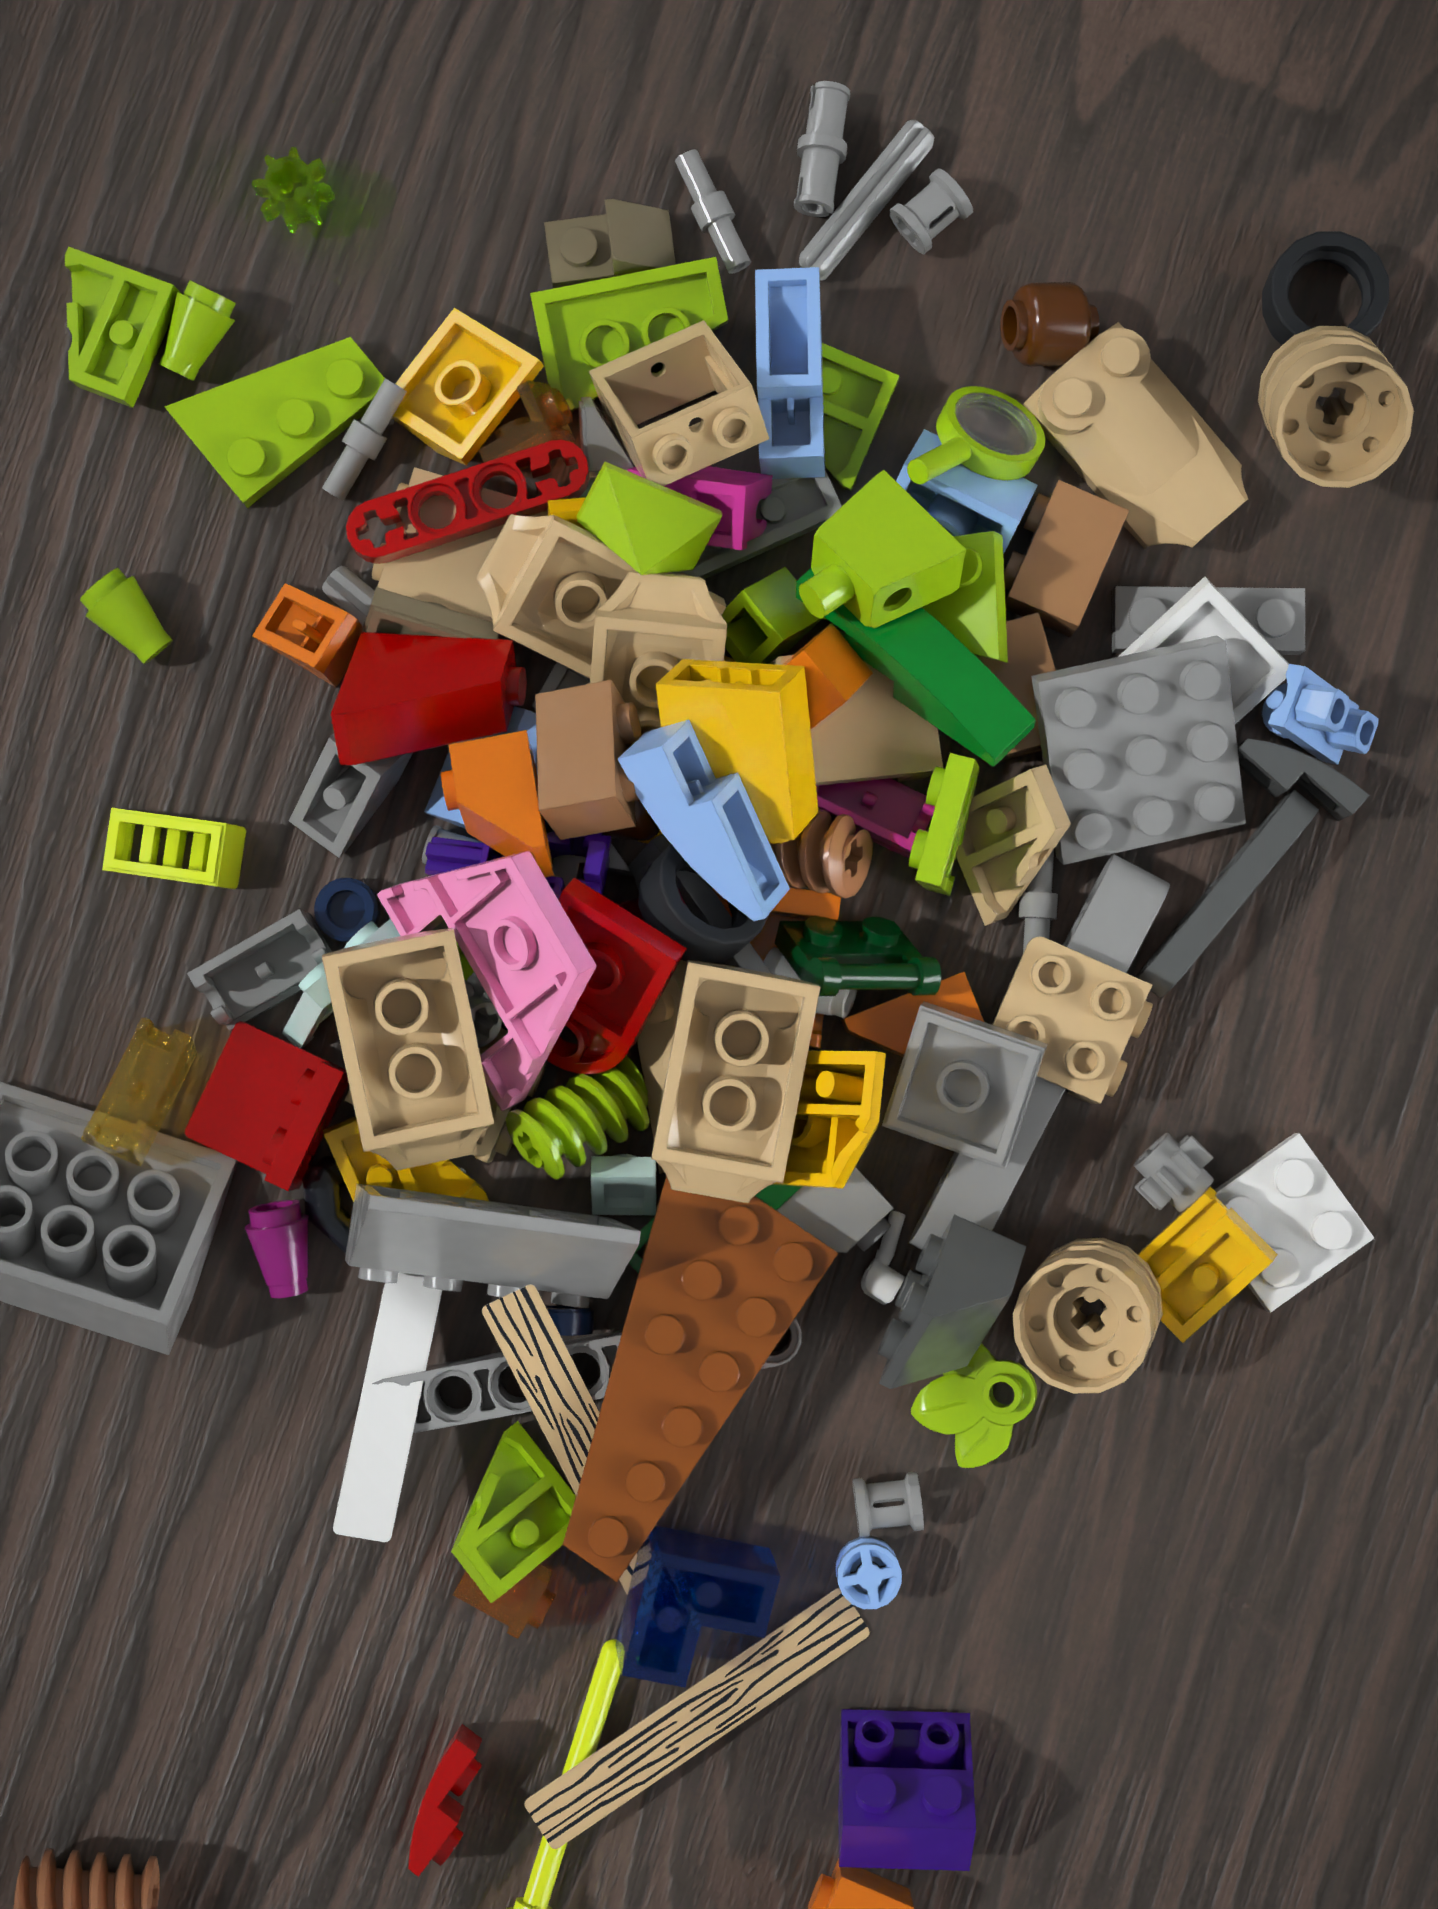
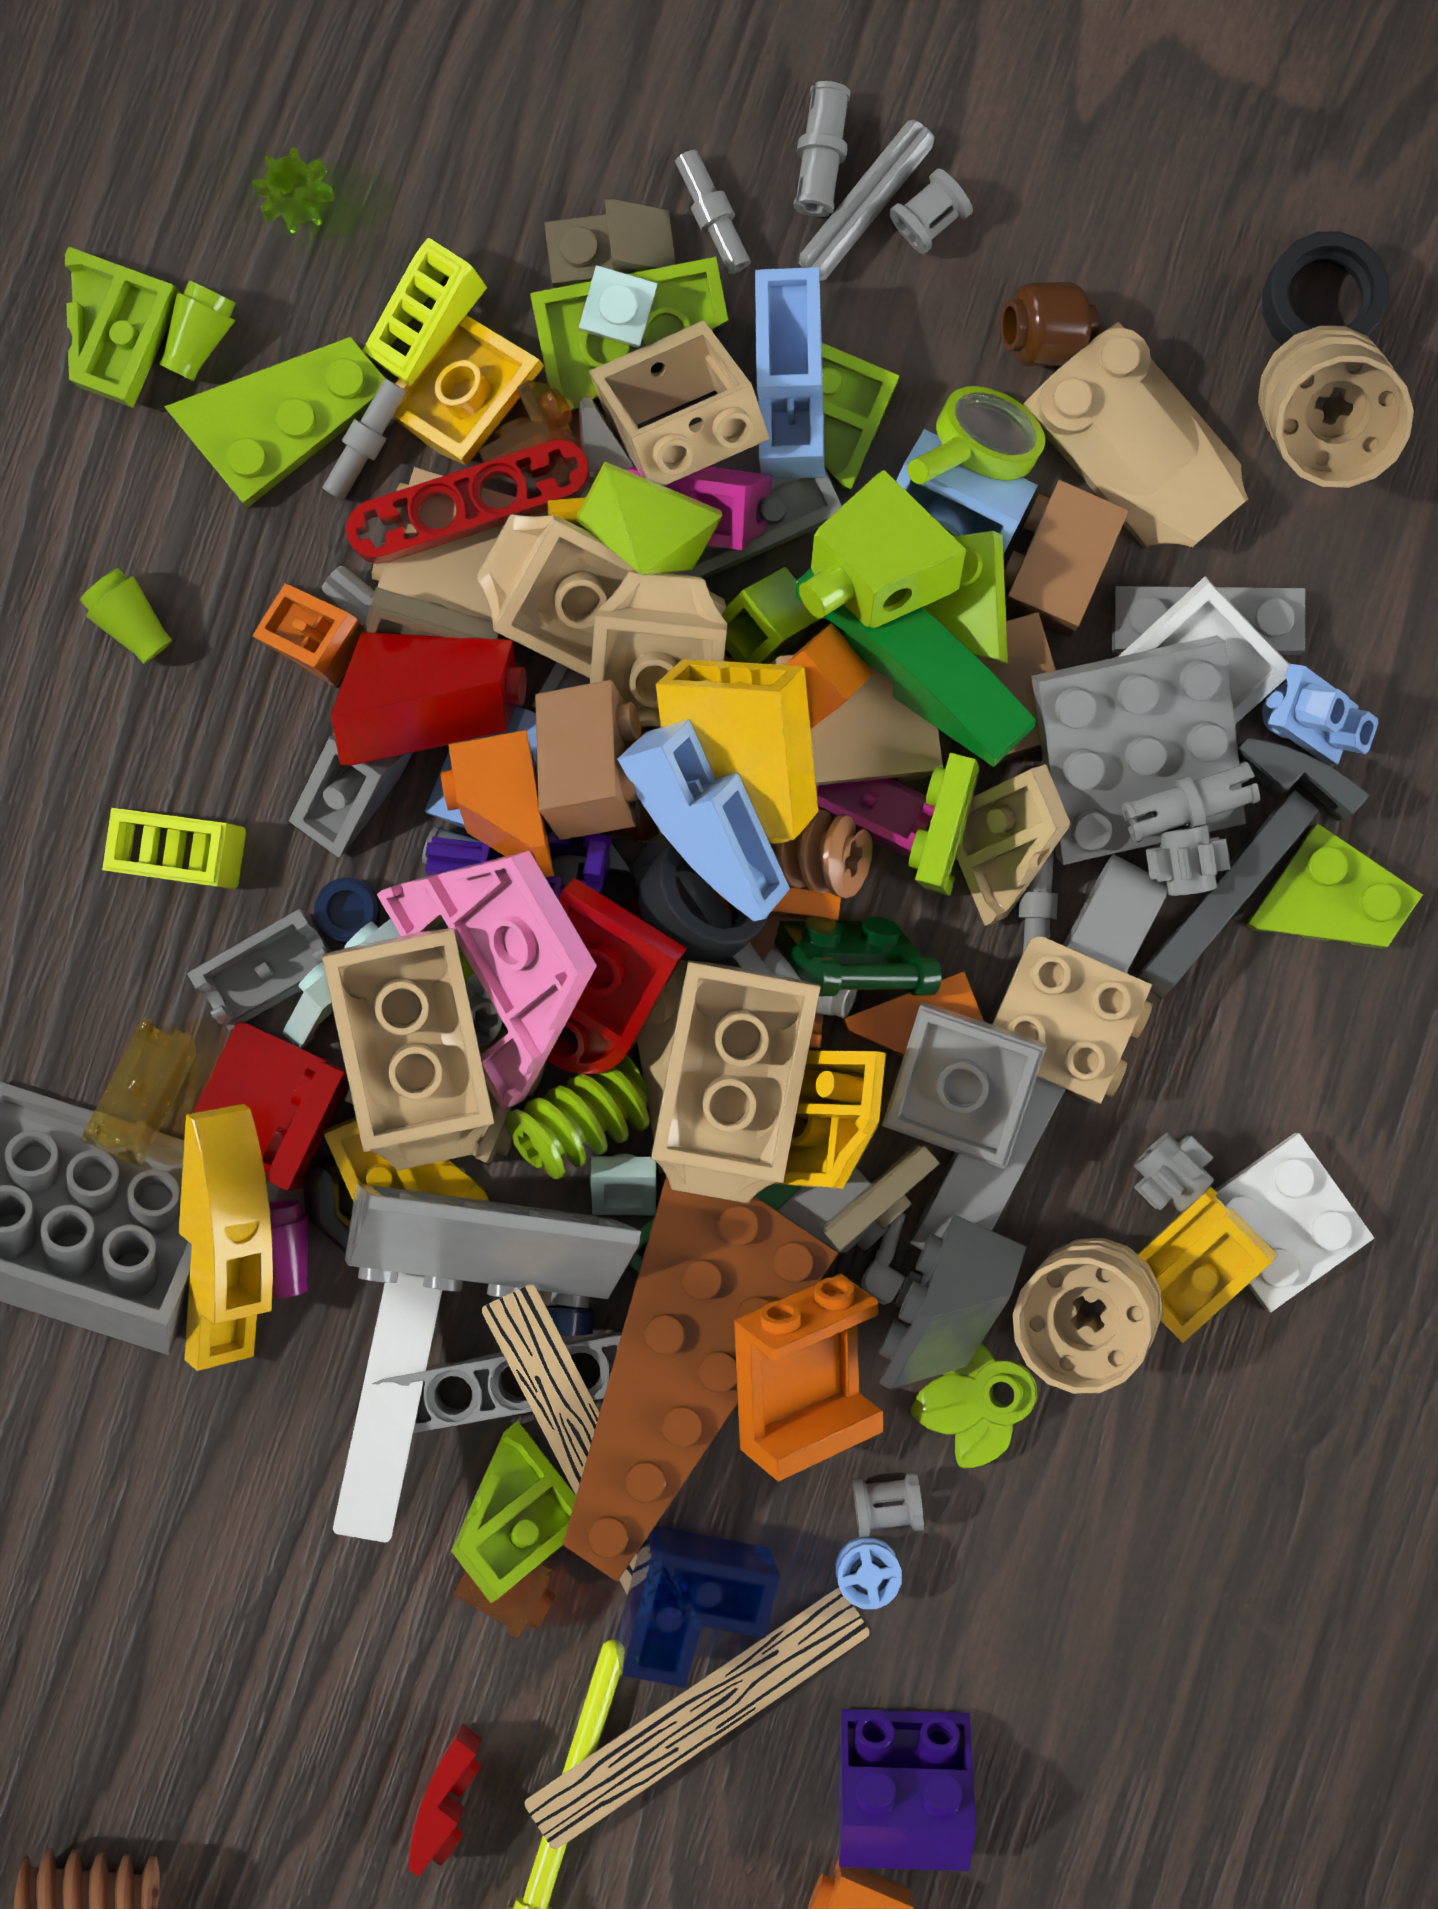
none -> yellow slope [179,1104,273,1371]
none -> neon yellow slope [362,238,487,386]
none -> light aqua plate [579,265,657,349]
none -> orange panel [734,1274,883,1482]
none -> dark tan plate [822,1145,940,1251]
none -> light grey pin [1122,762,1260,843]
none -> light grey gear [1146,823,1231,896]
none -> lime wing [1245,823,1423,949]

